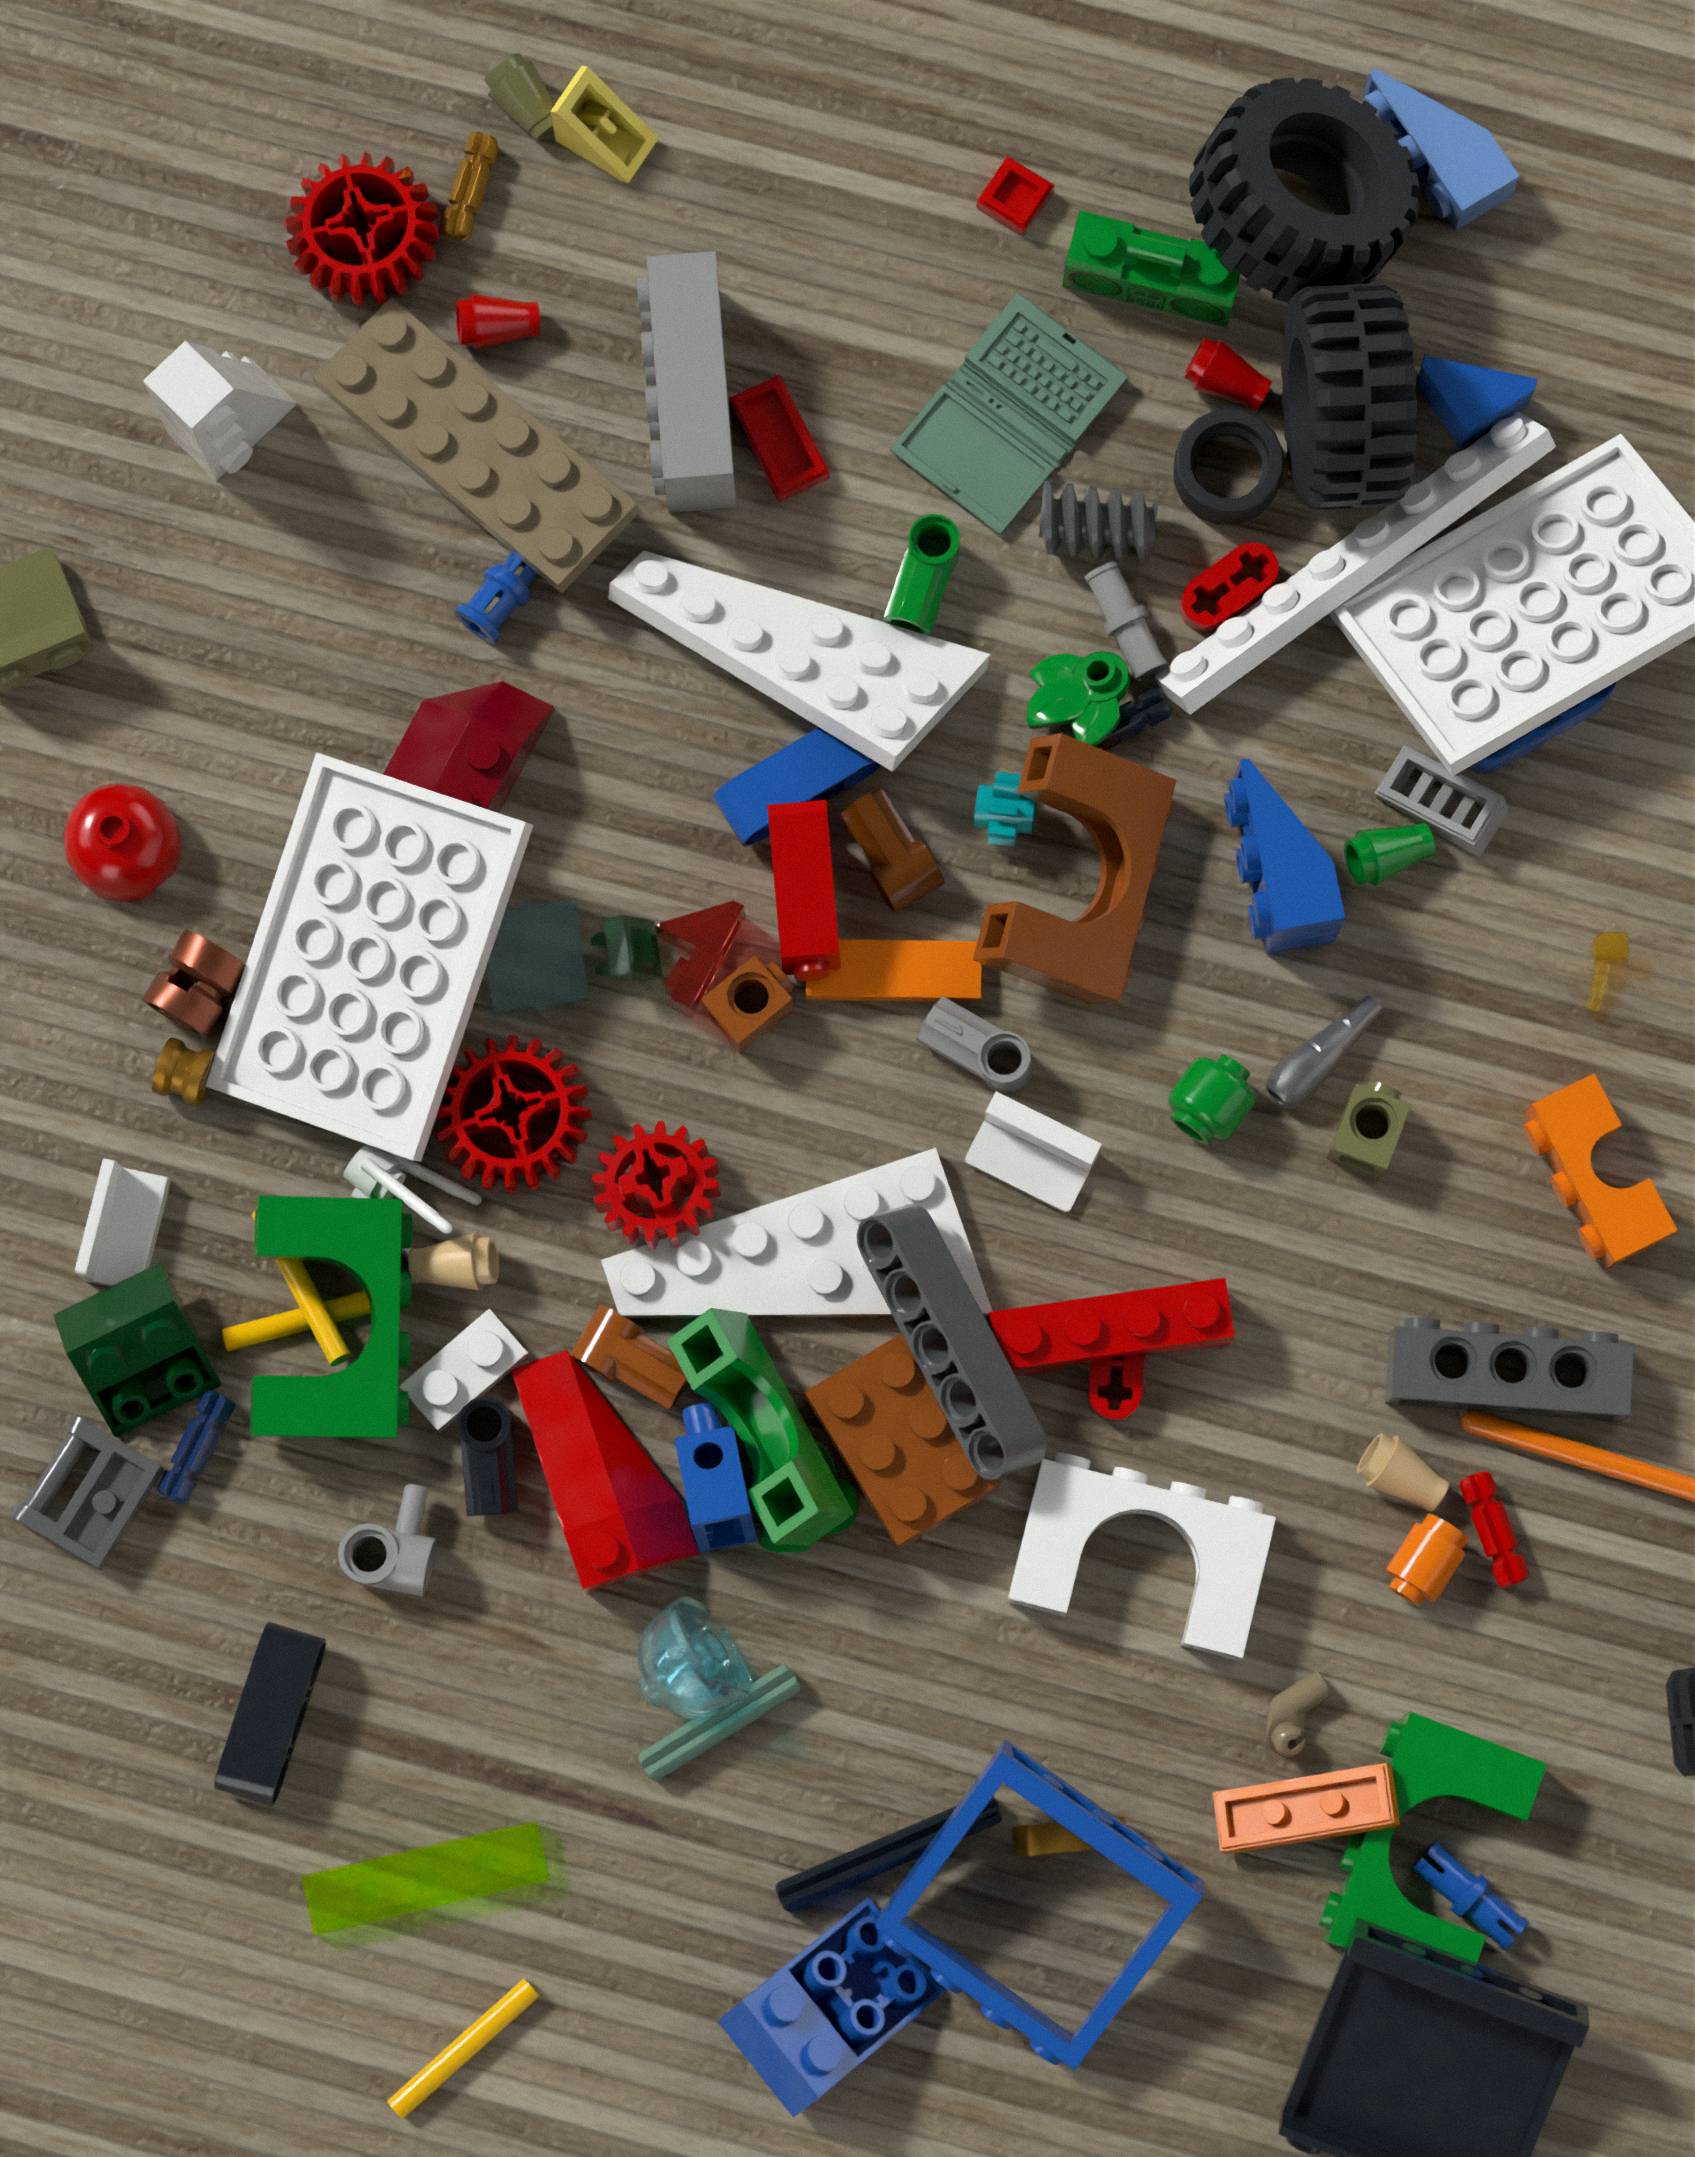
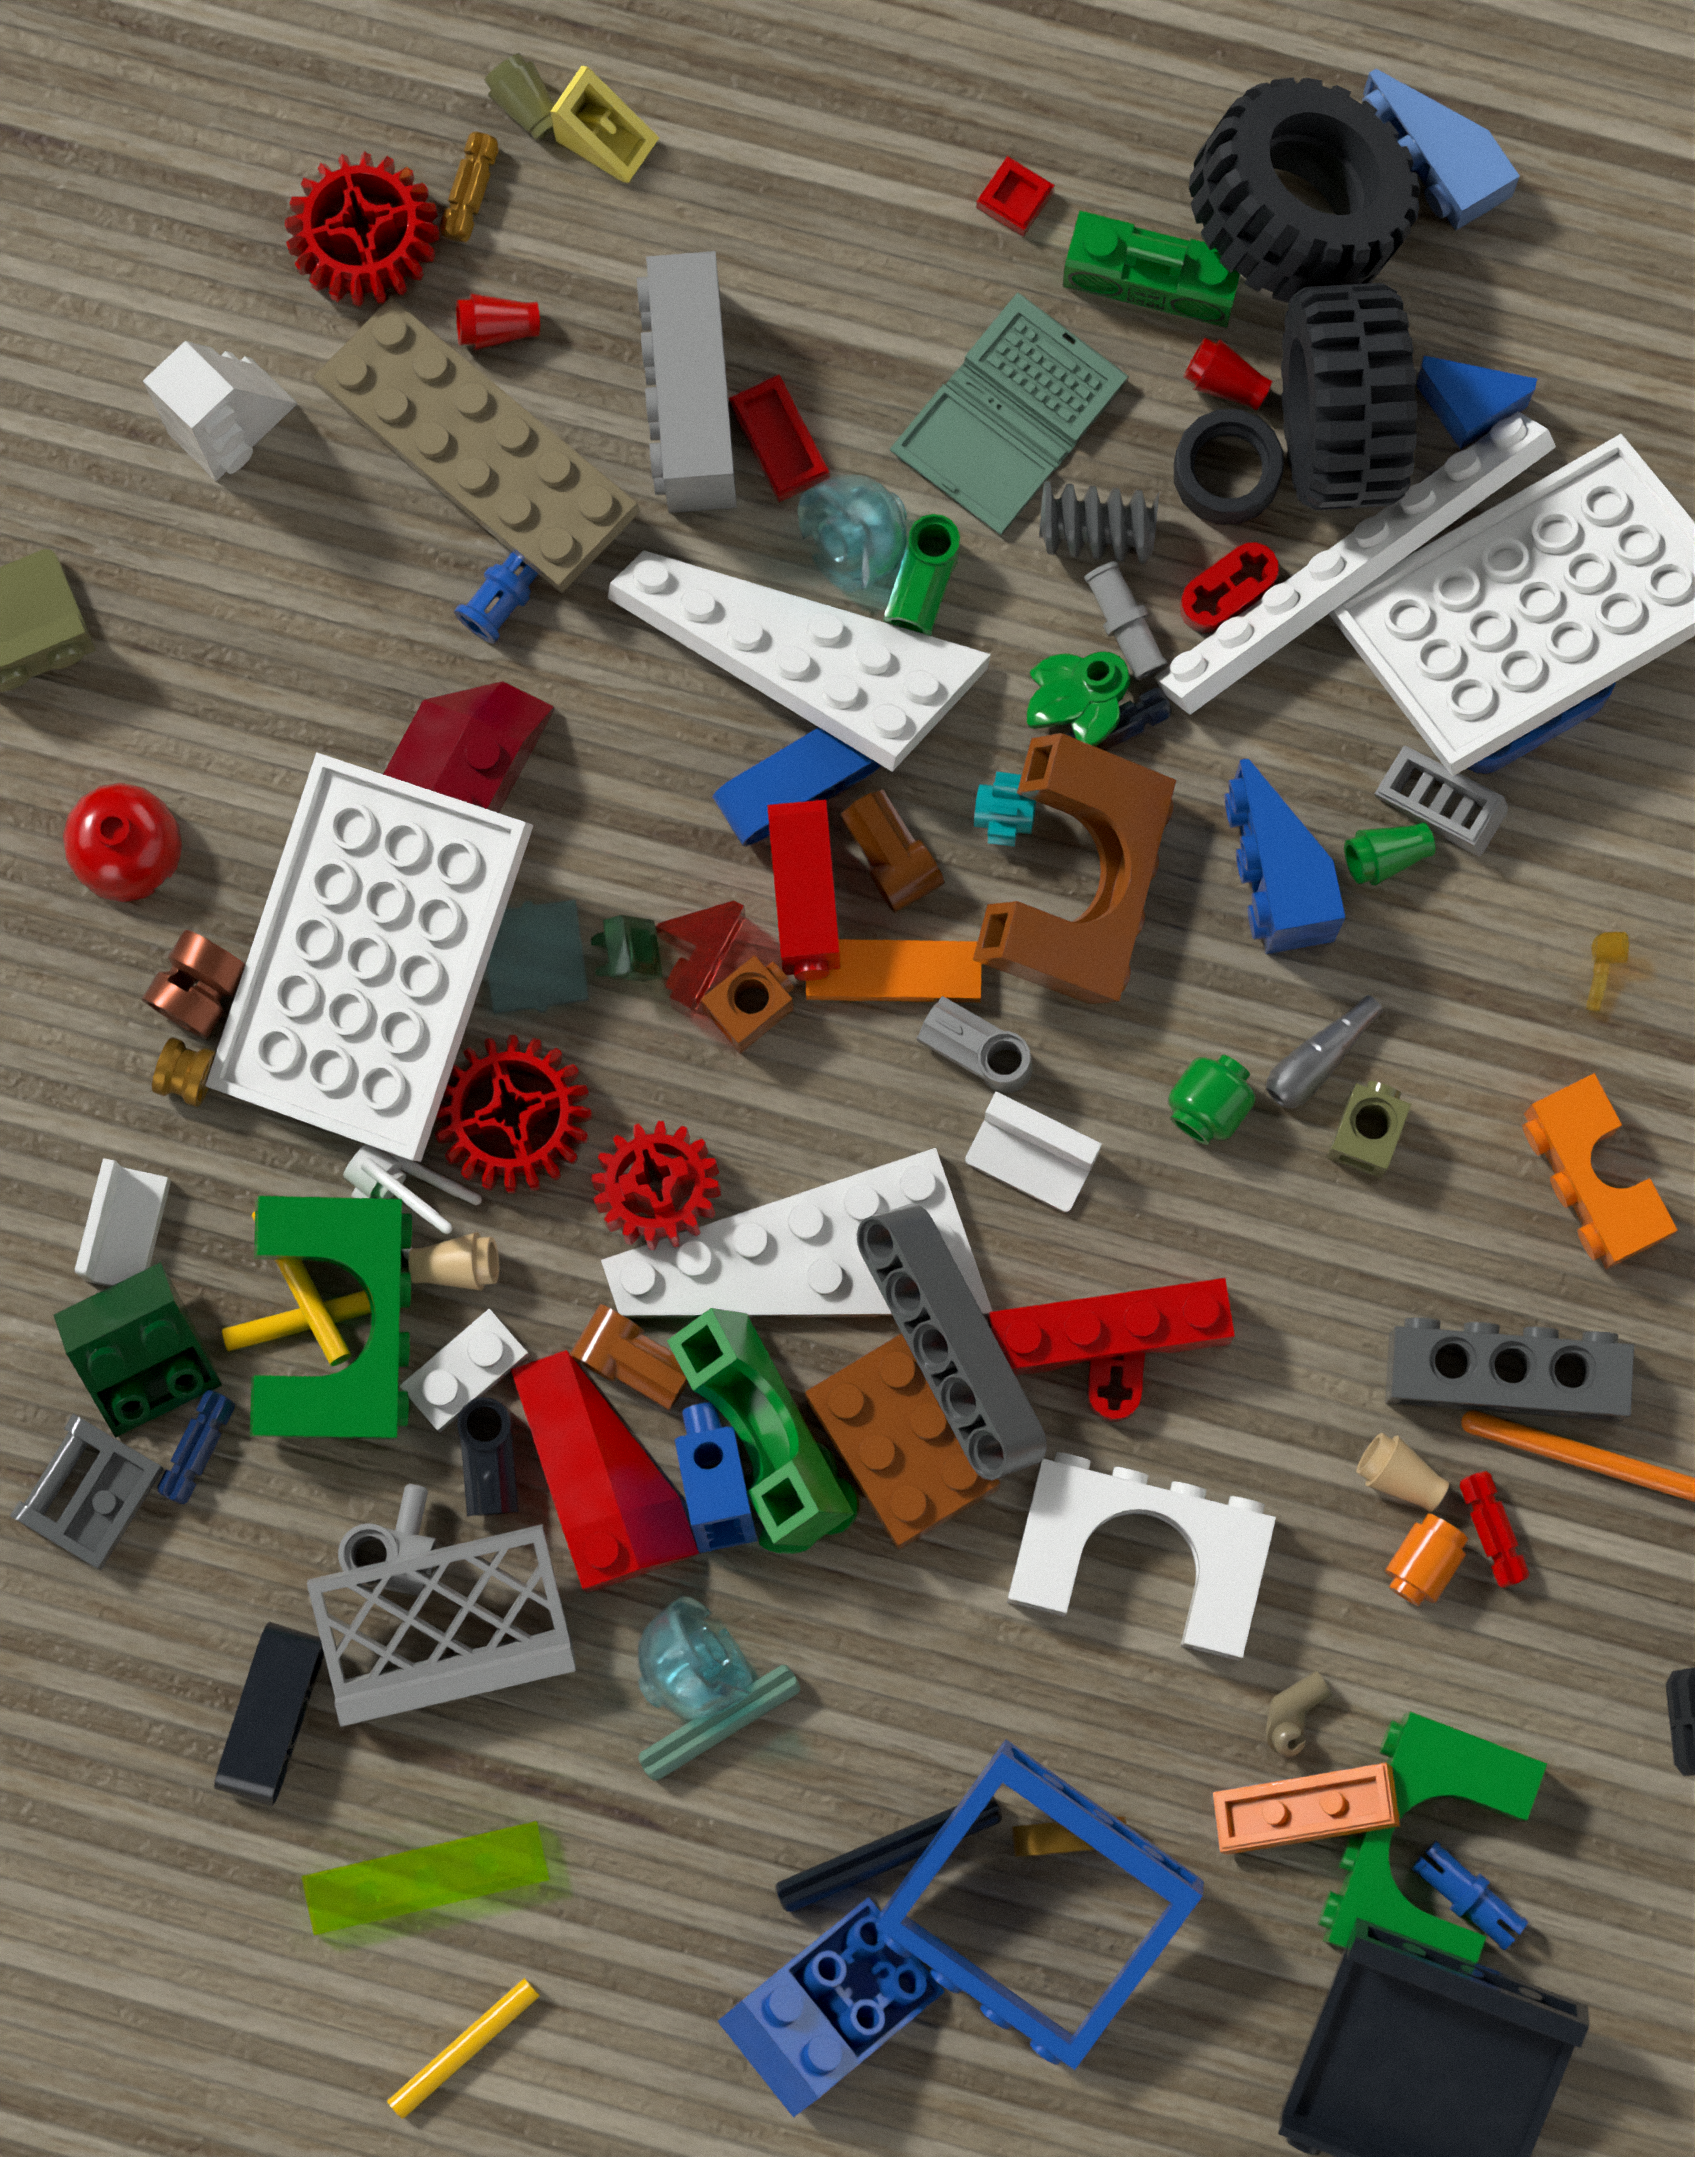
none -> light grey fence [307,1524,576,1727]
none -> clear light blue cylinder [797,474,907,593]

